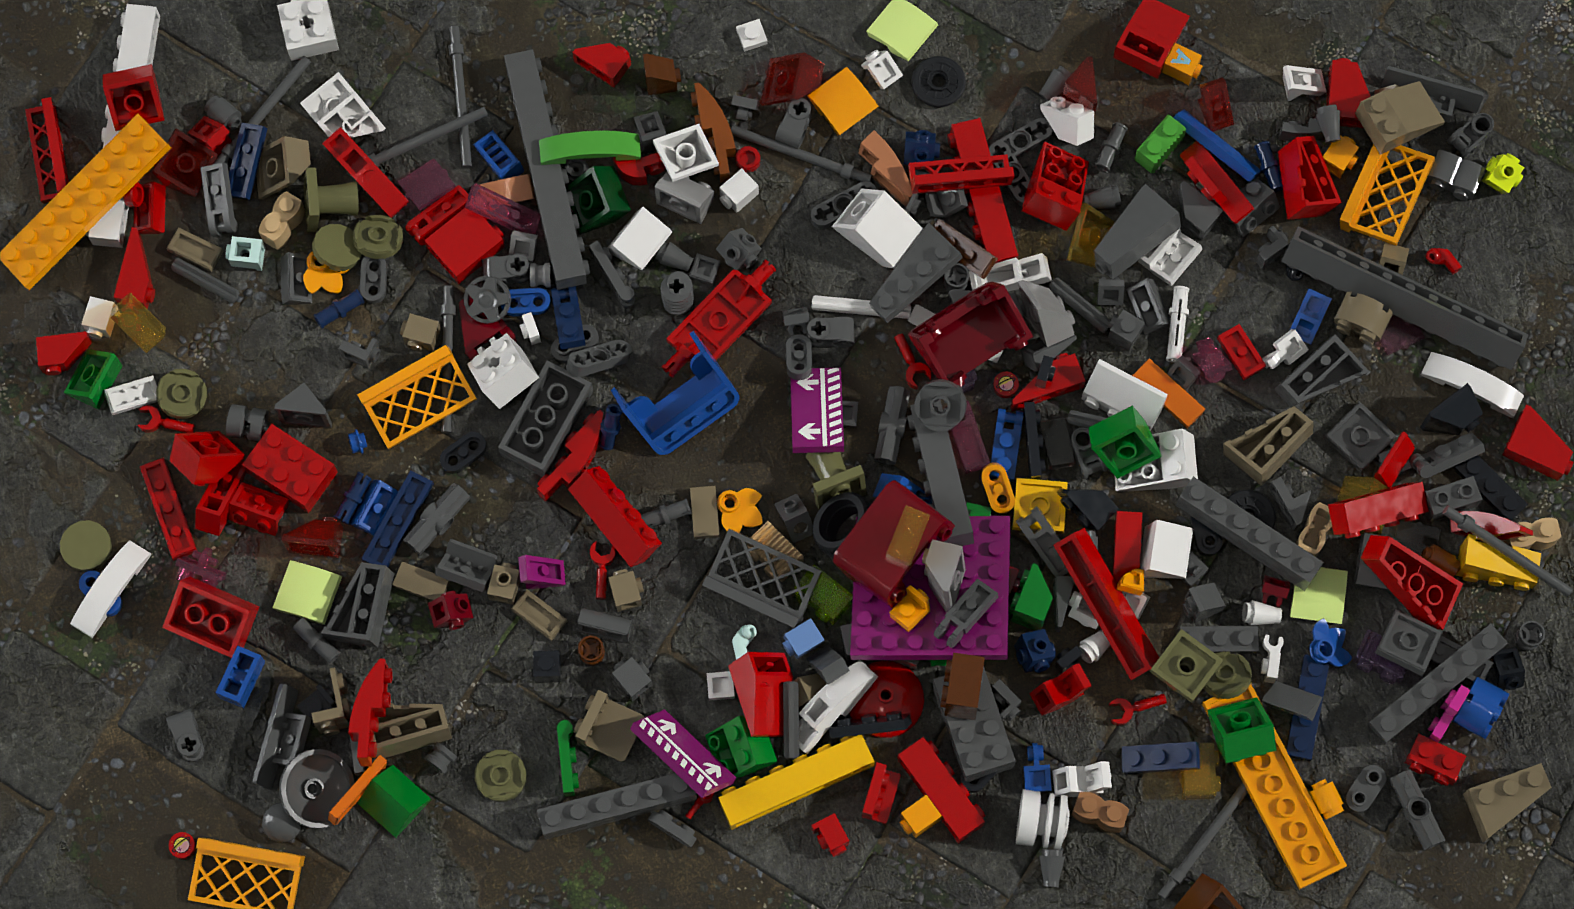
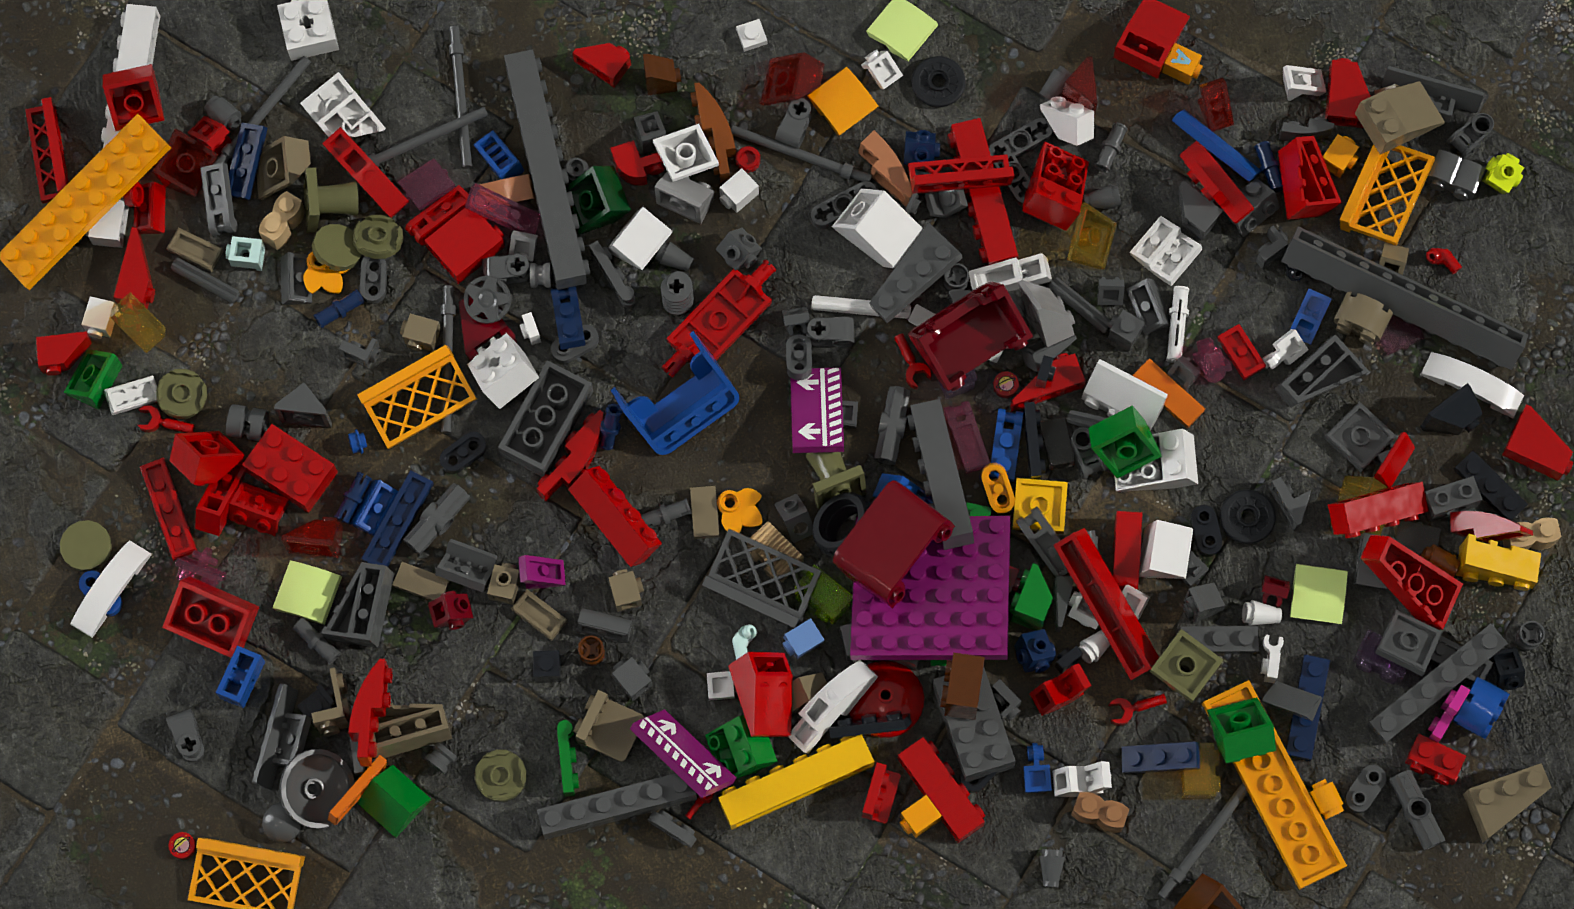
blue plate [501,288,551,317] -> none
bright green slope [539,131,641,165] -> none
dark grey beam [566,340,632,377] -> none
red piece [590,541,616,600] -> none
dark grey tile [689,253,721,286] -> none
dark grey tile [731,95,760,121] -> none
dark grey axle [783,681,799,759] -> none
dark grey slope [806,645,850,684] -> none
red brick [811,813,849,857] -> none
clear yellow brick [886,505,930,567] -> none
light orange bracket [889,585,930,632] -> none
dark grey plate [915,379,967,431] -> none
light grey slope [922,540,966,613] -> none
reddish brown tile [933,219,998,279] -> none
dark grey hinge [934,579,999,648] -> none
white wheel [1016,789,1070,850] -> none
black slope [1057,488,1119,530] -> none
dark grey slope [1094,184,1181,280] -> none
light orange tile [1117,569,1144,596] -> none
bright green brick [1134,115,1186,173] -> none
dark grey brick [1175,476,1324,591] -> none
olive tile [1203,651,1252,699] -> none
dark tan wedge [1223,406,1313,486] -> none
tan brick [1296,502,1332,557] -> none
blue plate [1309,618,1352,667] -> none
dark grey cone [1316,105,1341,143] -> none
dark grey plate [1409,432,1485,478] -> none
dark grey bar [1442,505,1573,597] -> none

